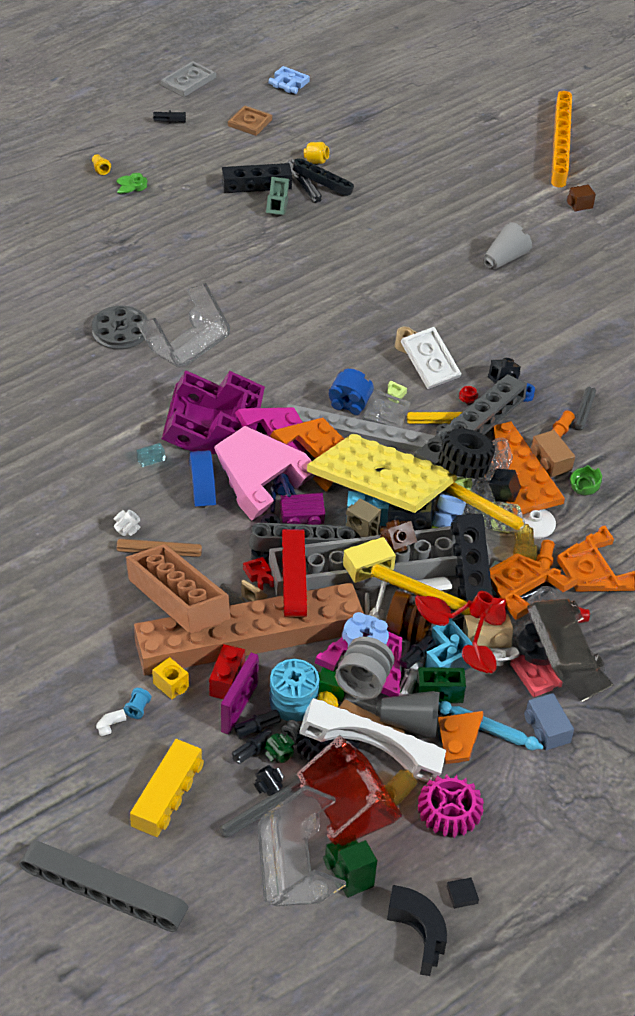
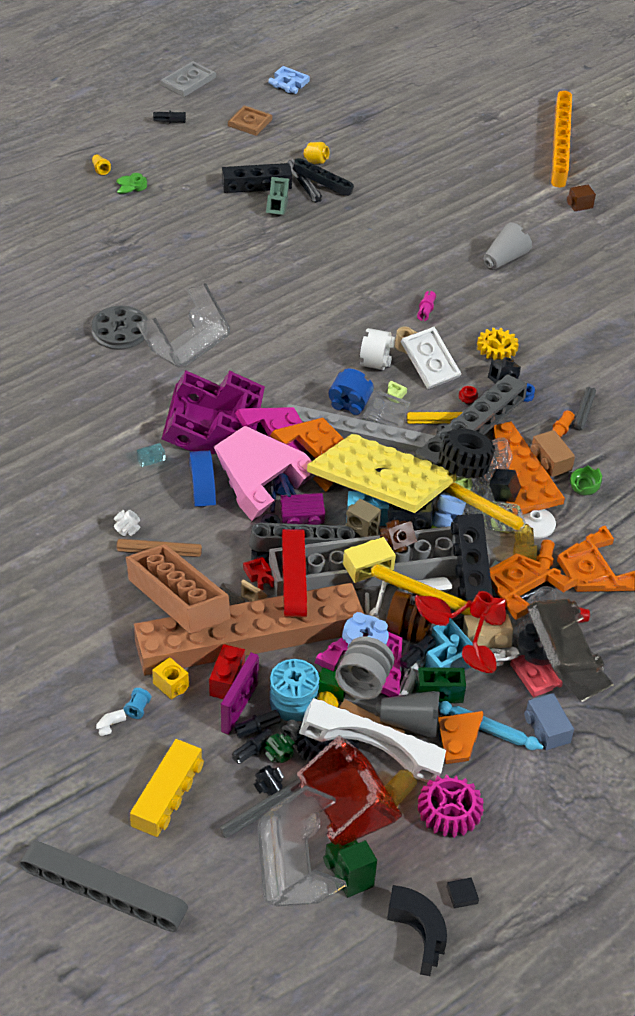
none -> white brick [360,328,395,370]
none -> dark pink pin [417,291,436,321]
none -> yellow gear [477,328,519,360]

